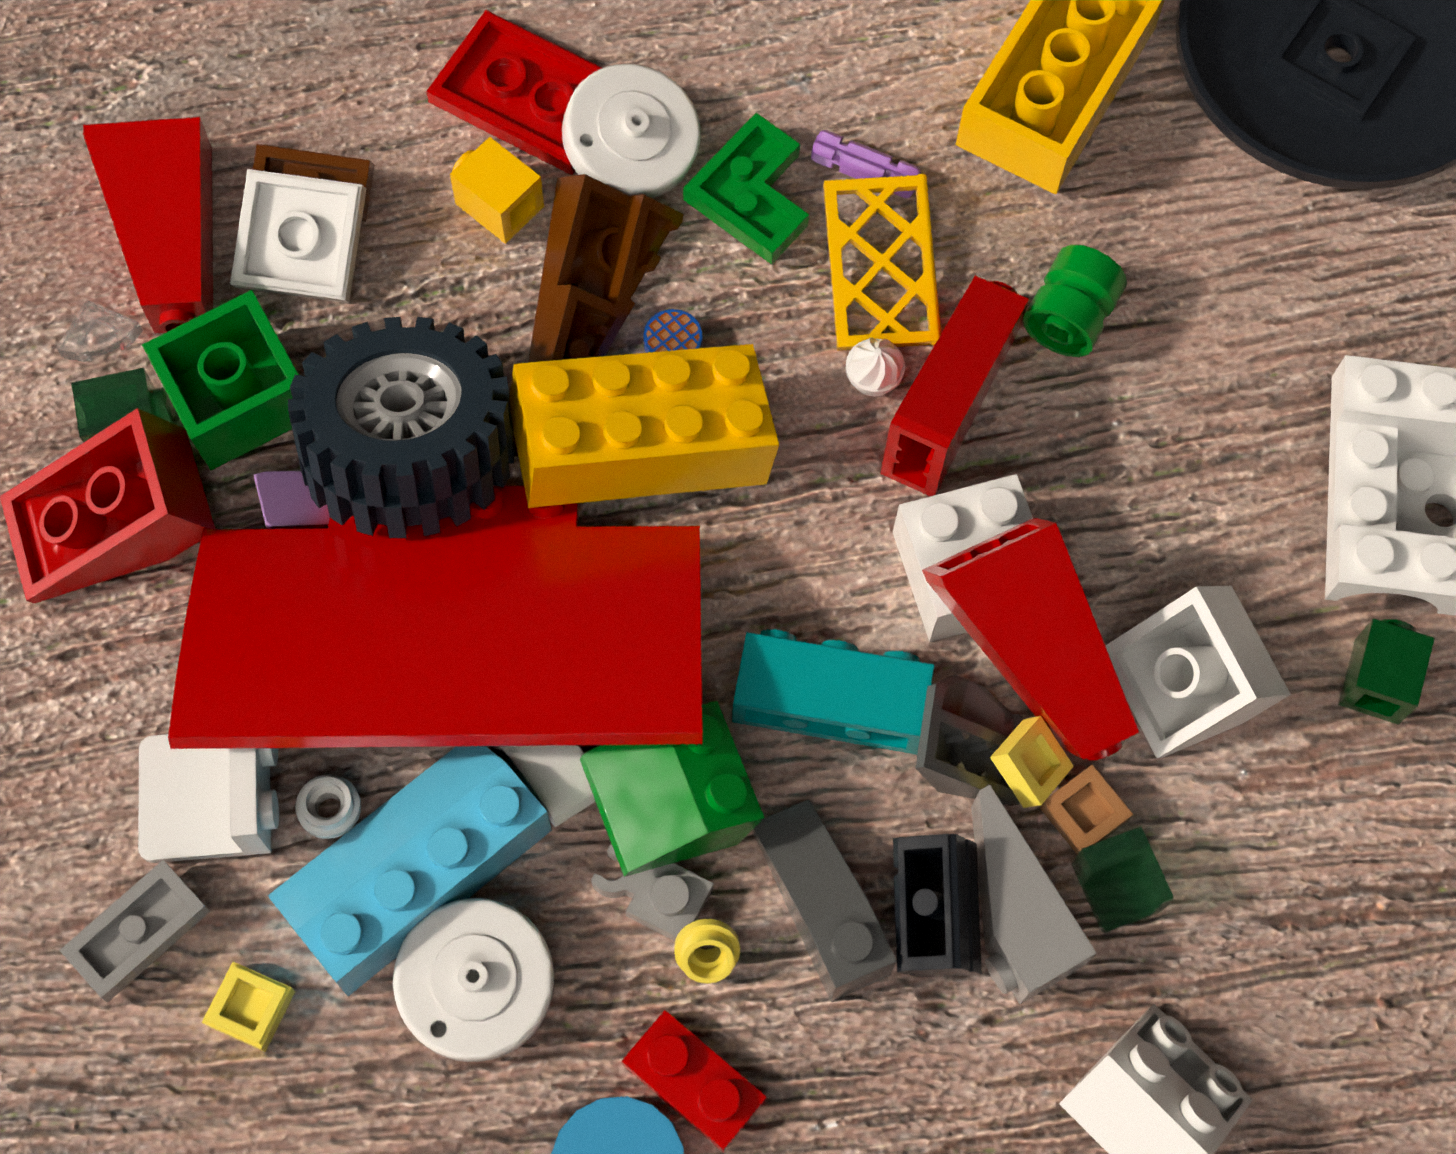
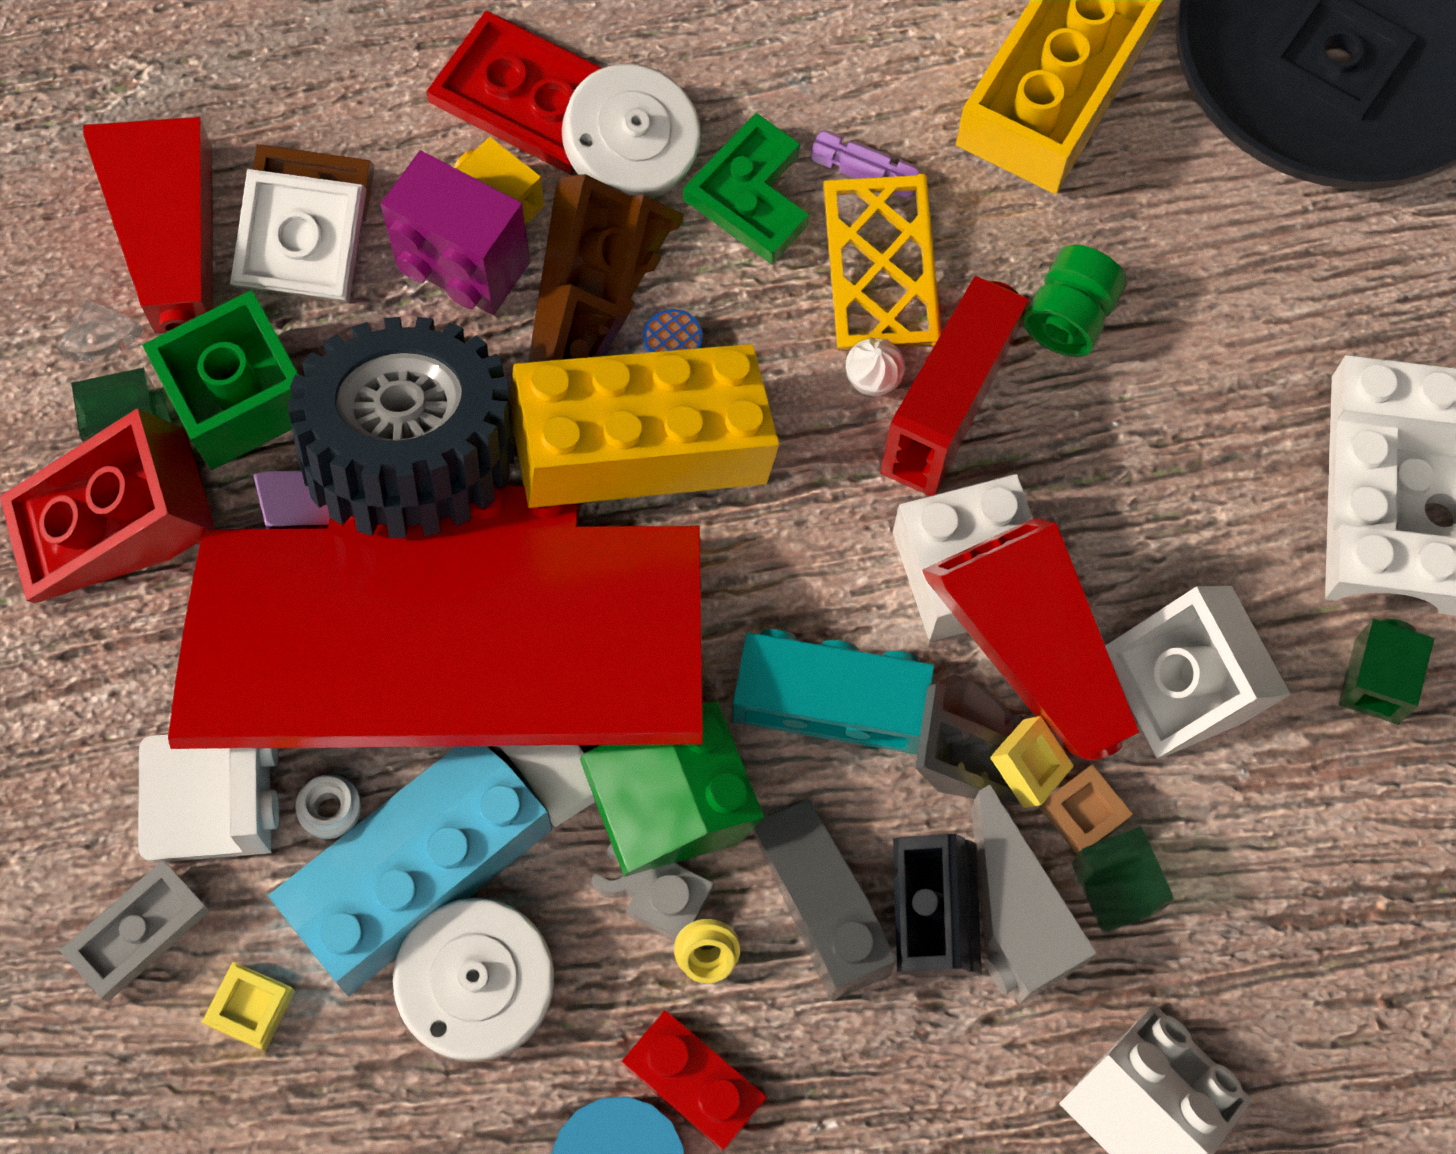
none -> magenta brick [380,150,531,316]

